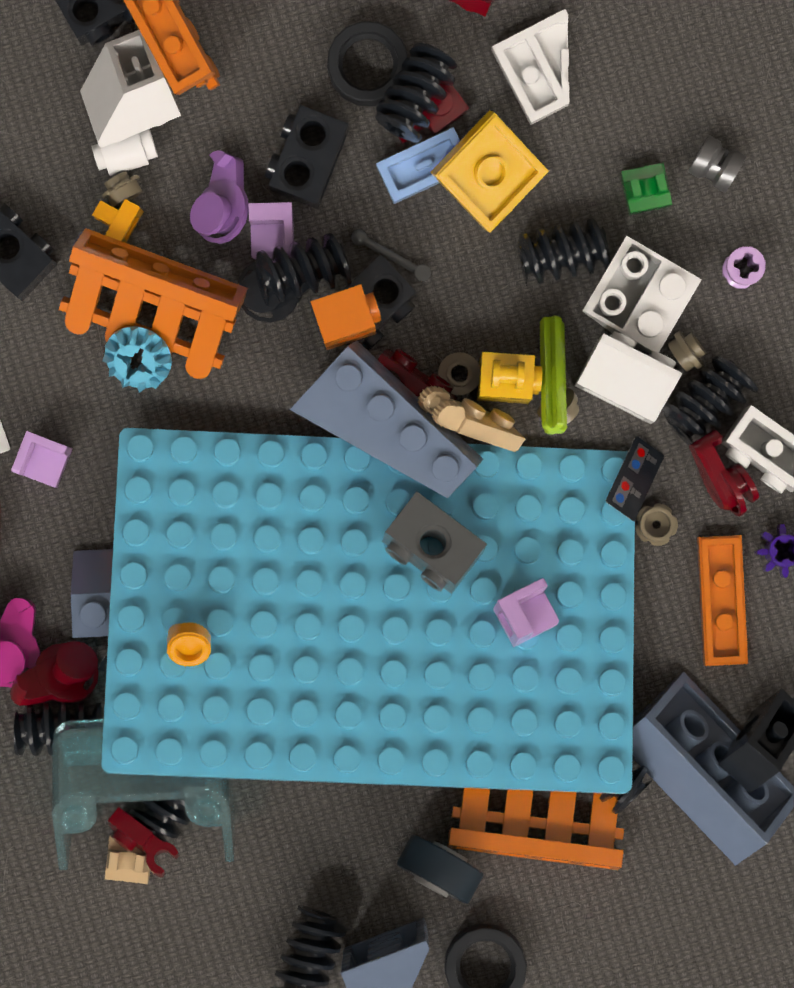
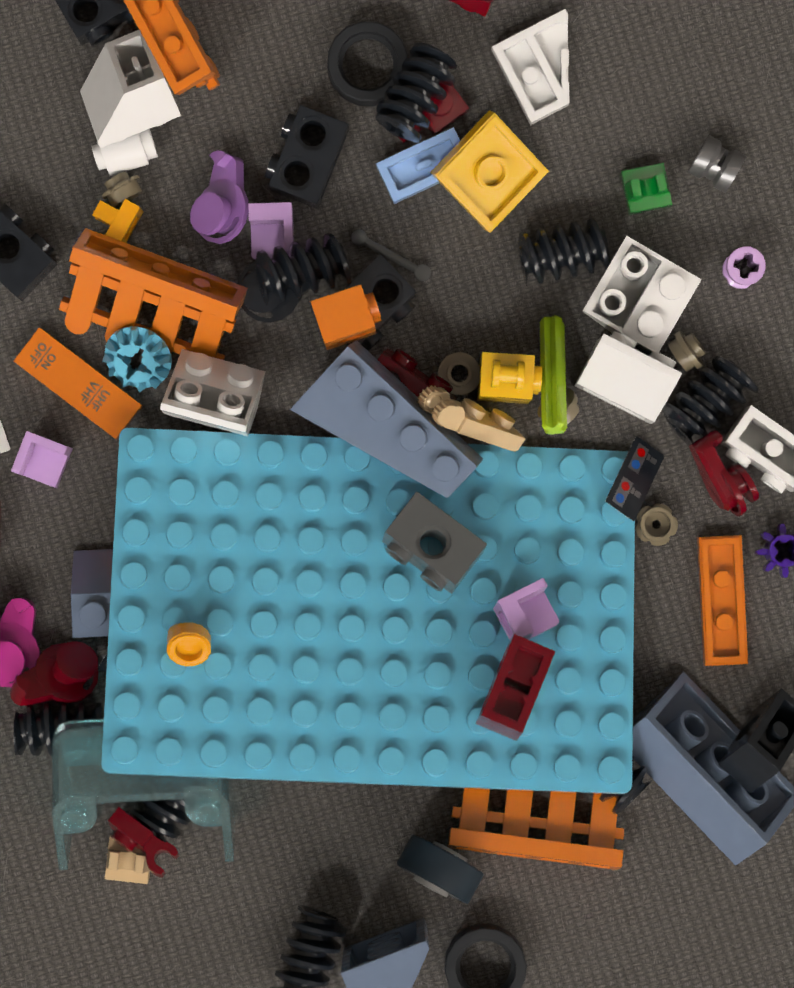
none -> orange tile [14,327,143,440]
none -> white slope [160,349,266,436]
none -> dark red brick [476,634,555,741]

